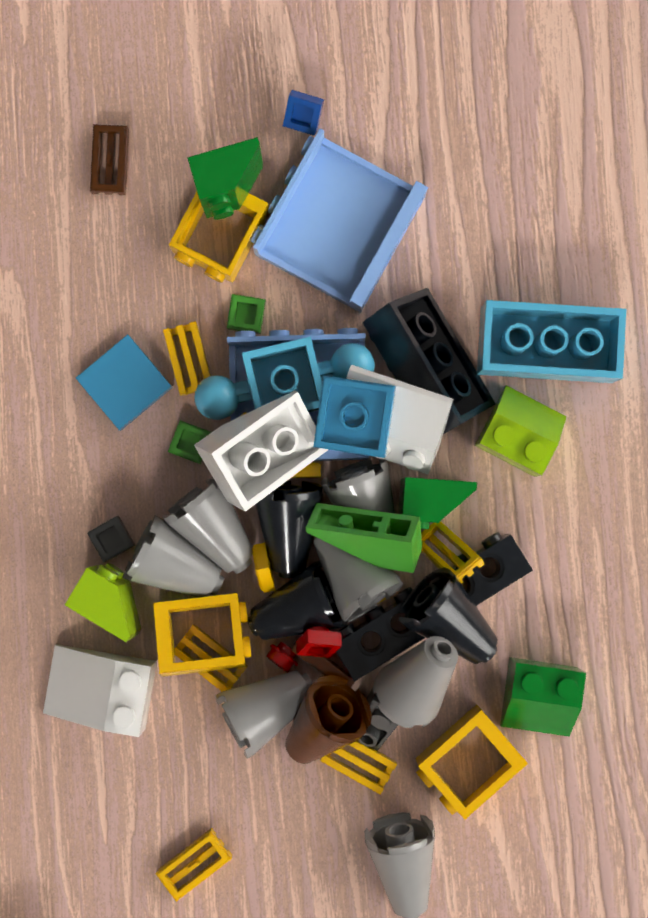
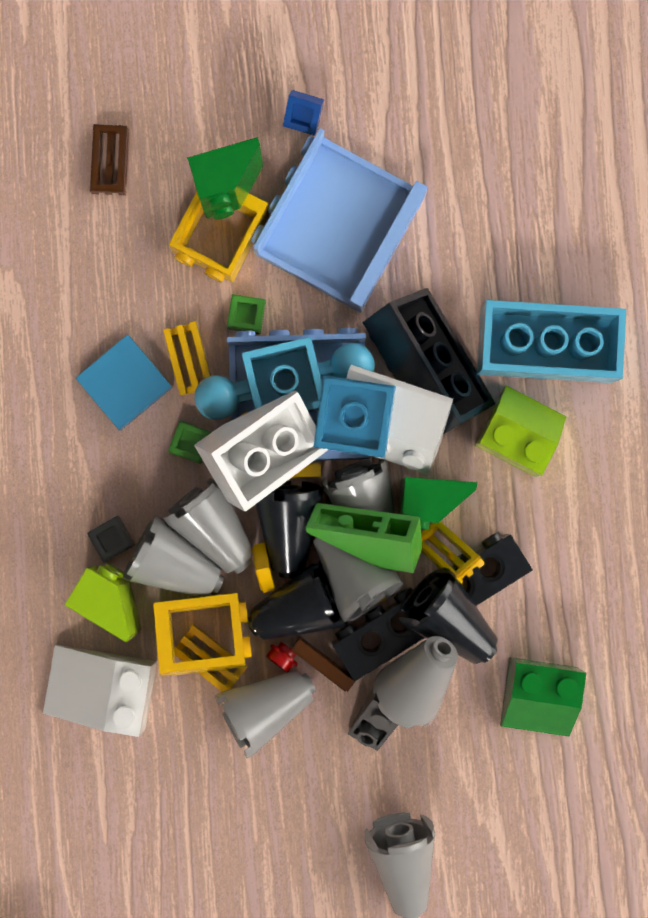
yellow tile [155,828,233,902] -> none
reddish brown cone [285,675,372,764] -> none
red plate [296,626,342,658] -> none
yellow tile [320,741,397,795] -> none
yellow window [415,704,528,820] -> none

